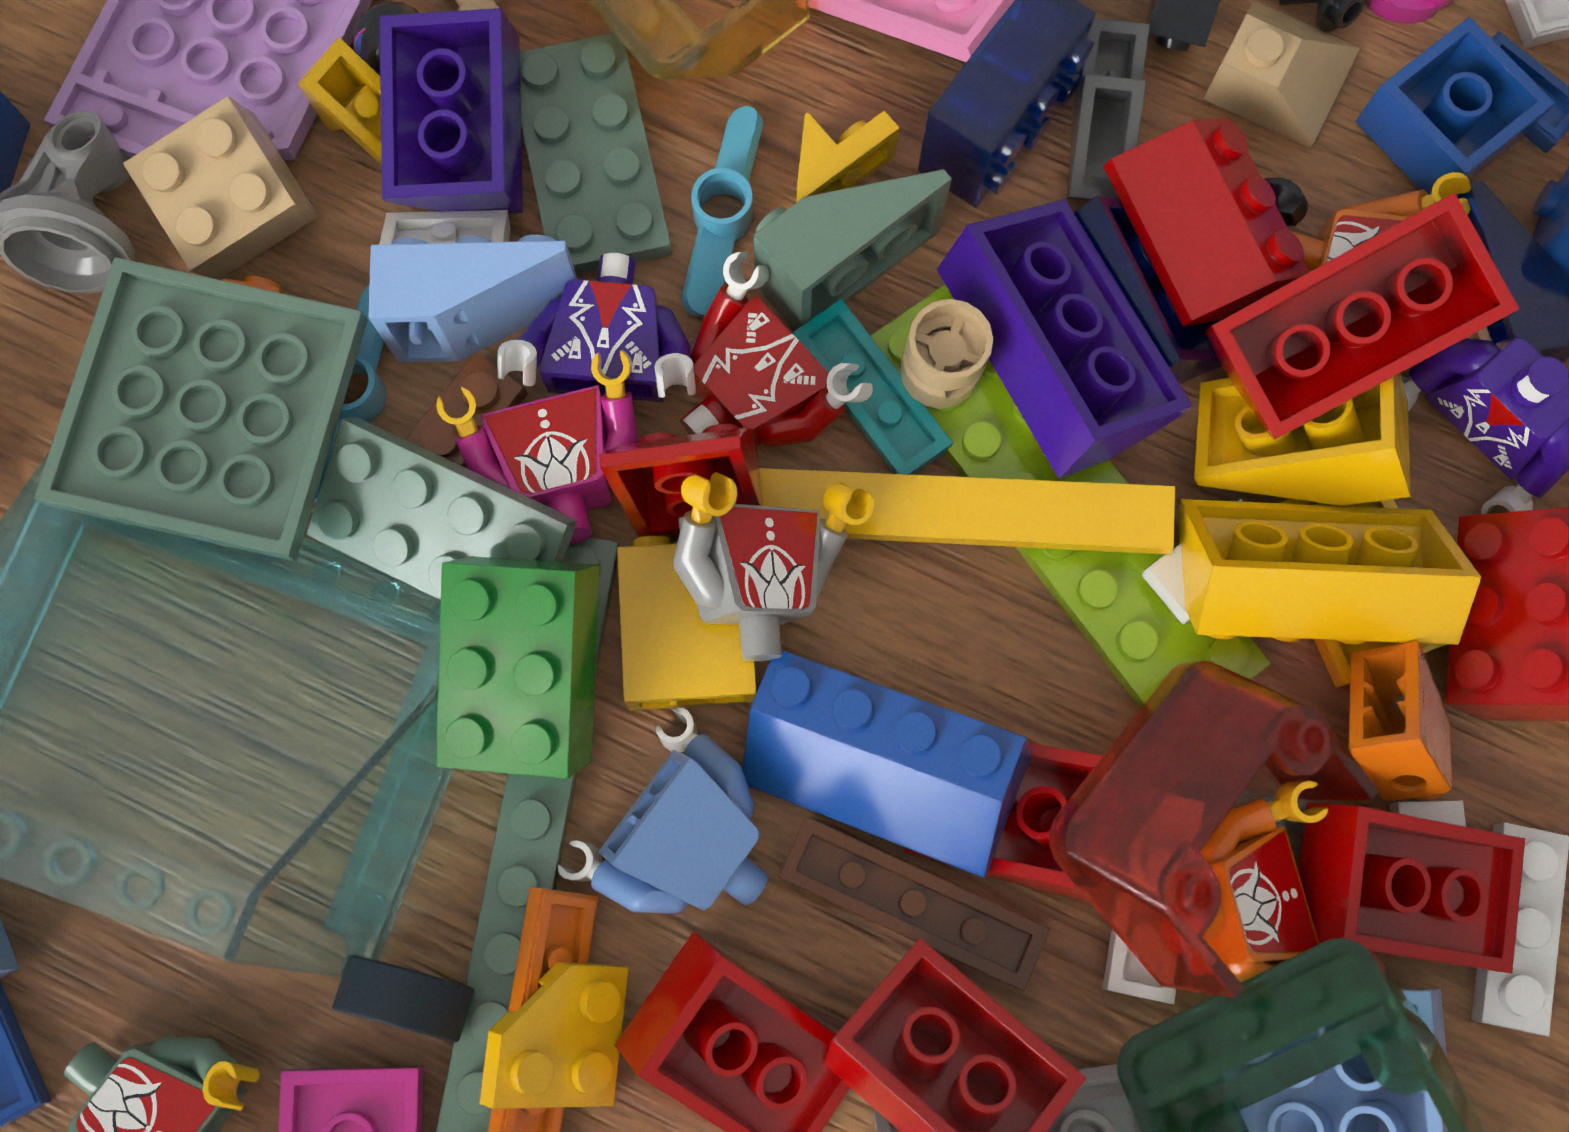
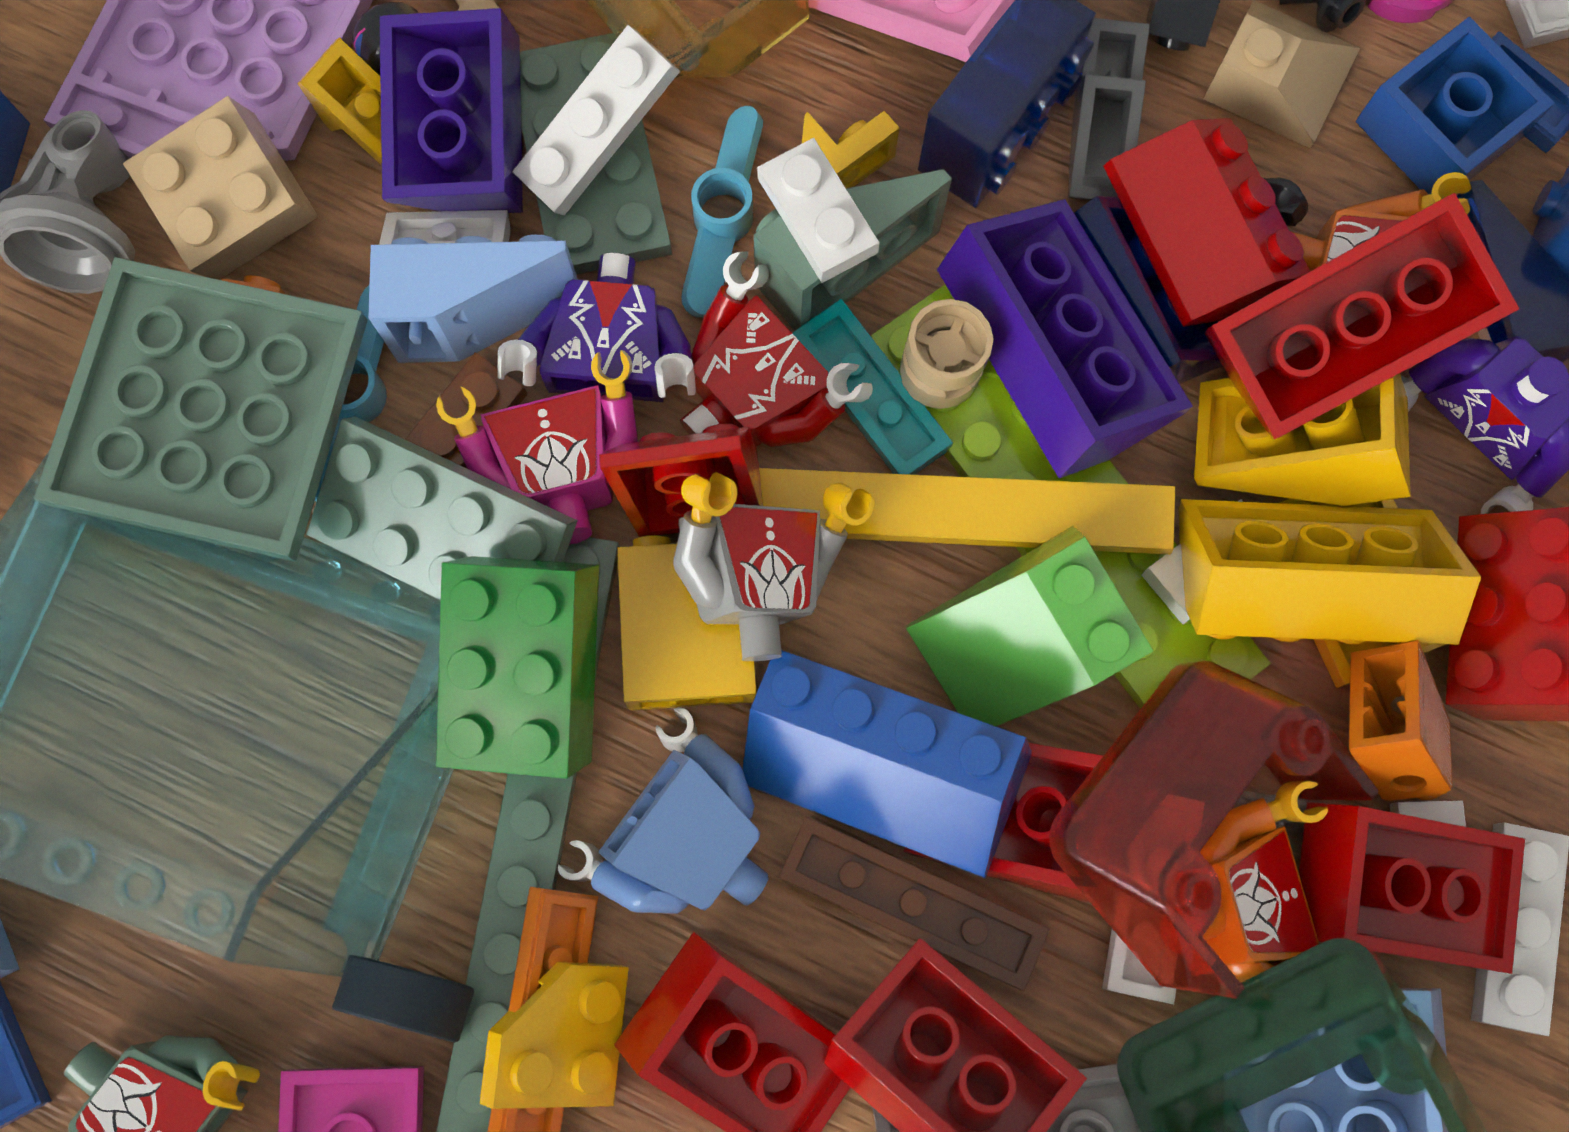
none -> white plate [512,25,680,215]
none -> white plate [757,138,879,283]
none -> bright green slope [905,526,1153,726]

